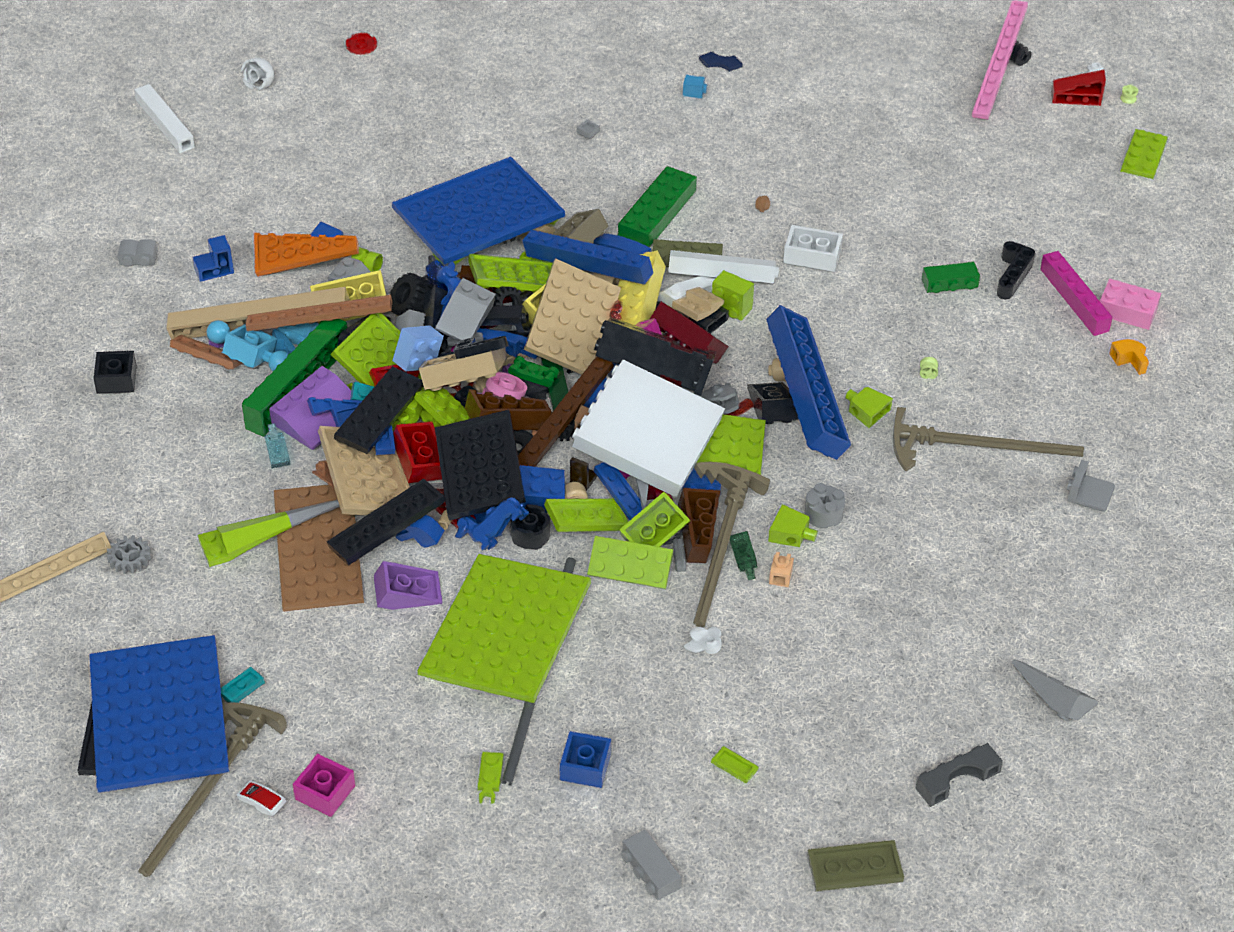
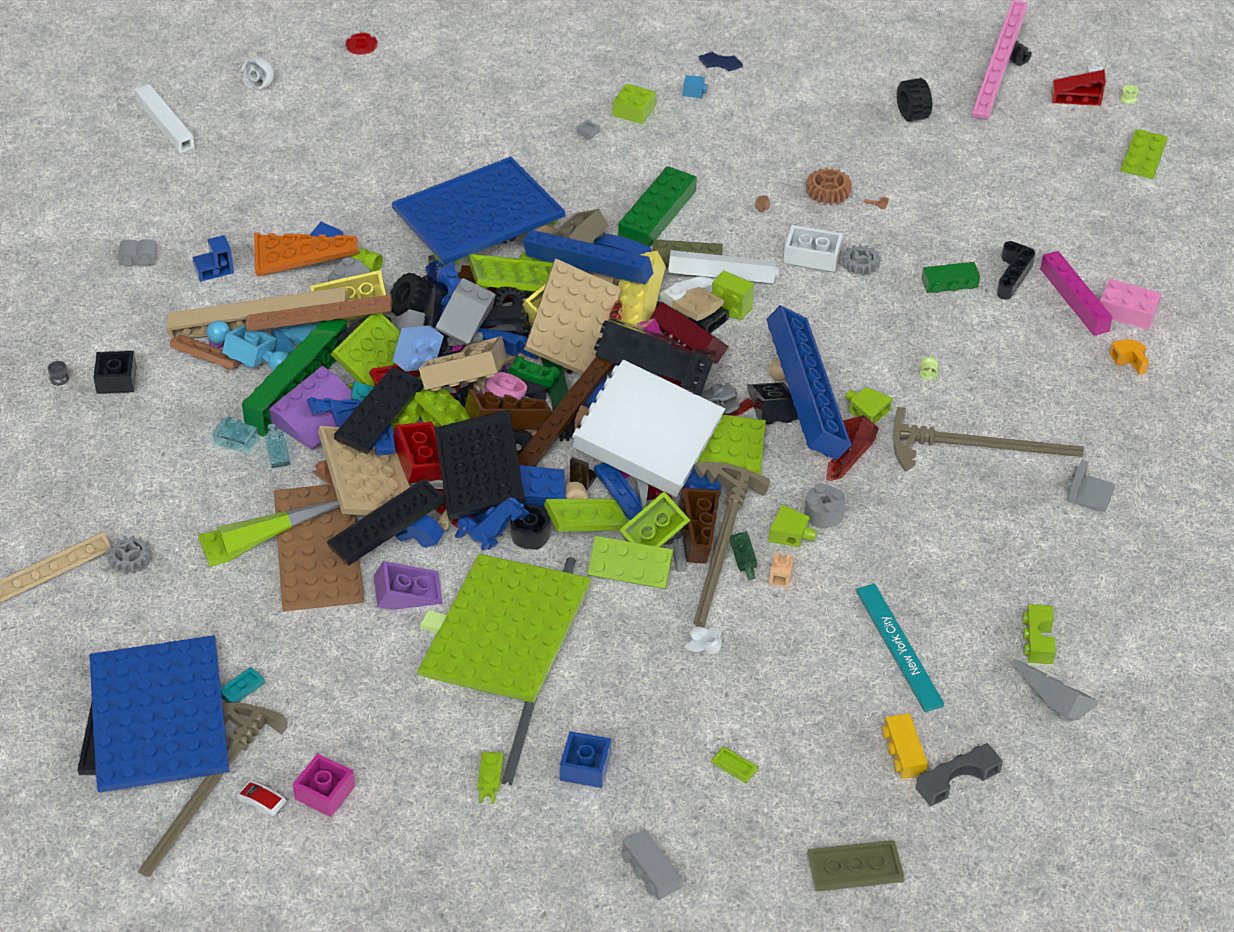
black beam [453,336,508,359] -> none
none -> dark grey wheel [48,361,69,386]
none -> clear light blue brick [212,416,259,455]
none -> yellowish green tile [420,610,447,633]
none -> lime brick [613,83,656,124]
none -> nougat gear [806,167,852,206]
none -> clear red wedge [826,415,879,481]
none -> light grey gear [842,244,881,275]
none -> teal tile [856,583,944,713]
none -> nougat hand [864,197,889,209]
none -> yellow brick [881,713,928,779]
none -> black tyre [897,77,932,122]
none -> lime arch [1022,604,1056,665]

